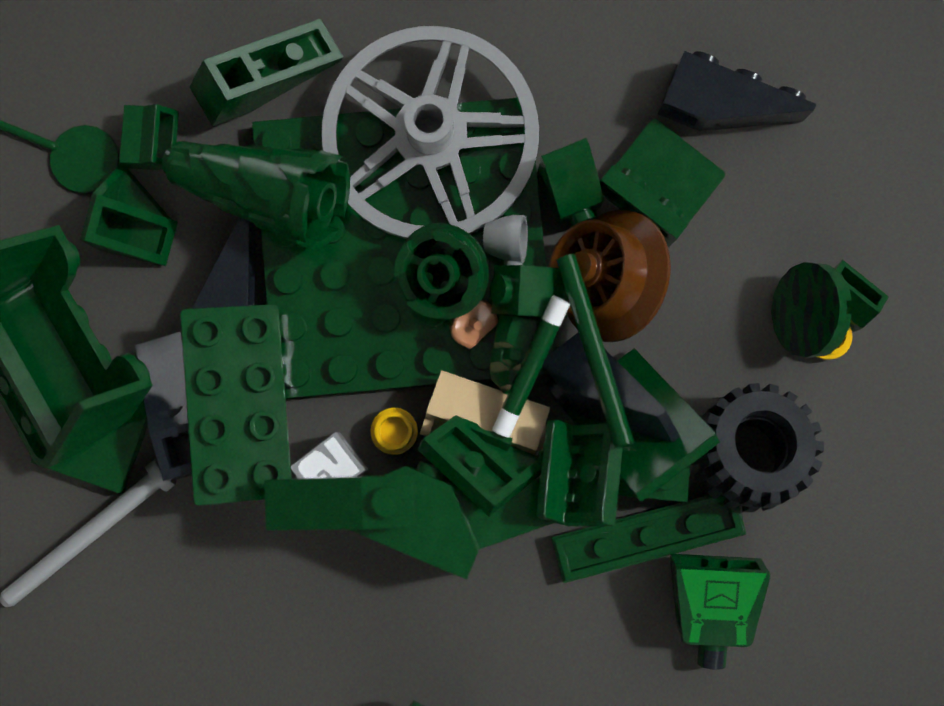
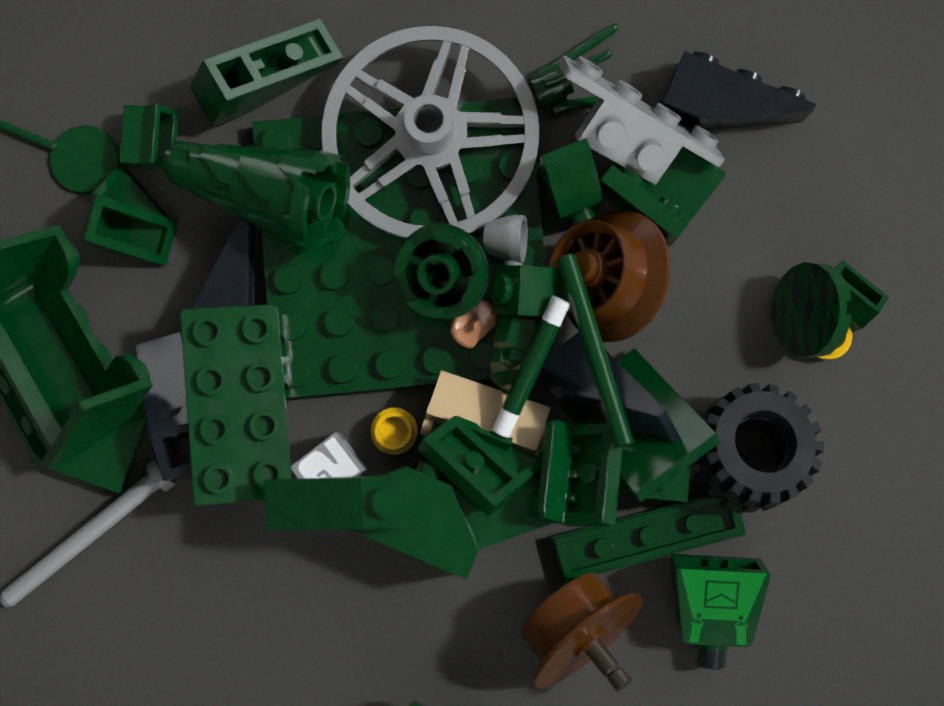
none -> reddish brown piece [521,573,643,692]
none -> dark green plant [528,24,619,116]
none -> light grey bracket [558,55,725,185]

